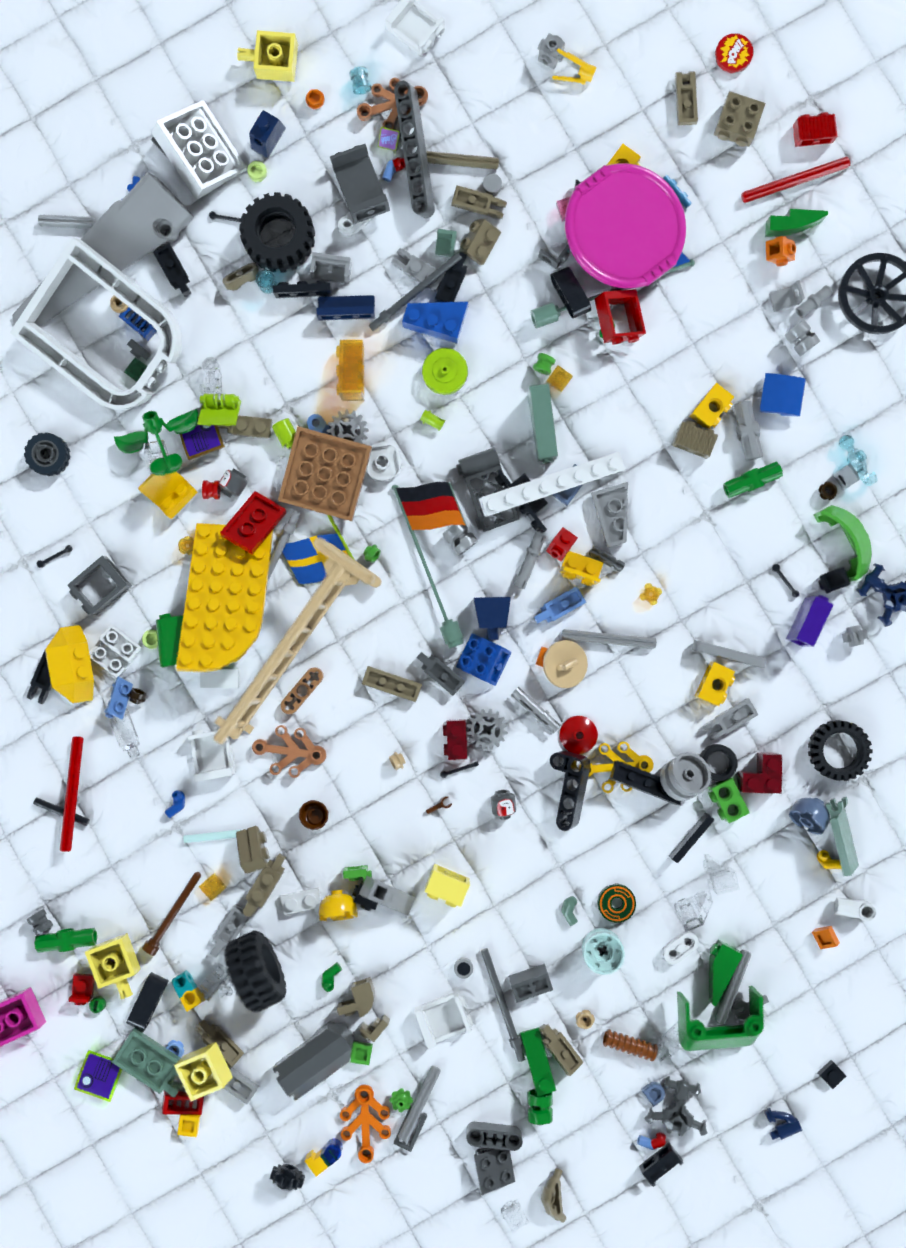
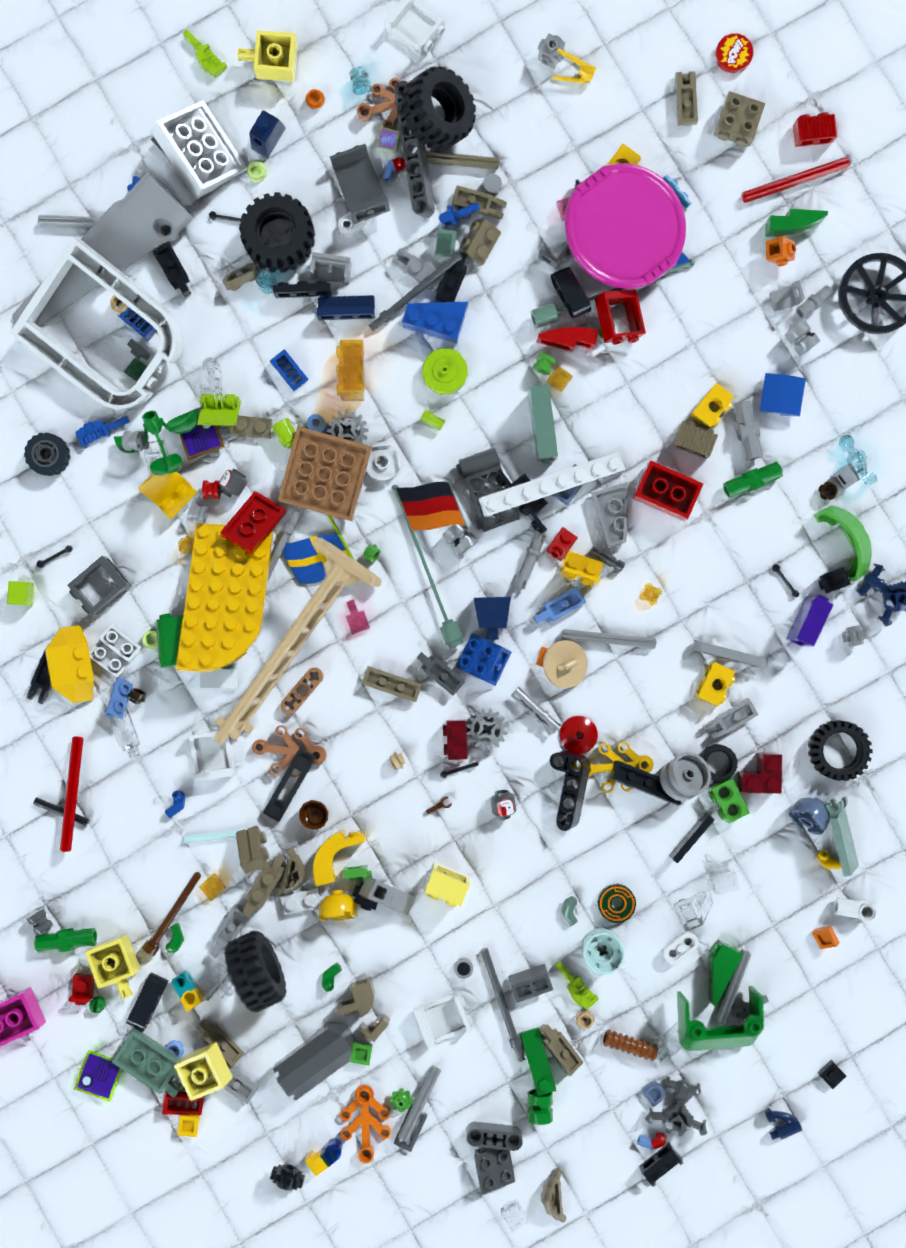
none -> lime panel [7,581,34,606]
none -> blue piece [76,415,130,448]
none -> light grey wheel [122,431,146,451]
none -> green arm [166,923,184,953]
none -> lime piece [183,30,228,78]
none -> light grey wheel [187,503,209,525]
none -> black container [263,747,317,822]
none -> blue slope [269,349,309,391]
none -> dark tan piece [274,847,305,896]
none -> yellow arch [313,829,366,886]
none -> clear pink plate [346,599,370,634]
none -> black tyre [401,66,476,150]
none -> blue arm [439,202,480,228]
none -> red slope [536,327,599,352]
none -> lime piece [554,960,599,1010]
none -> red brick [632,460,704,521]

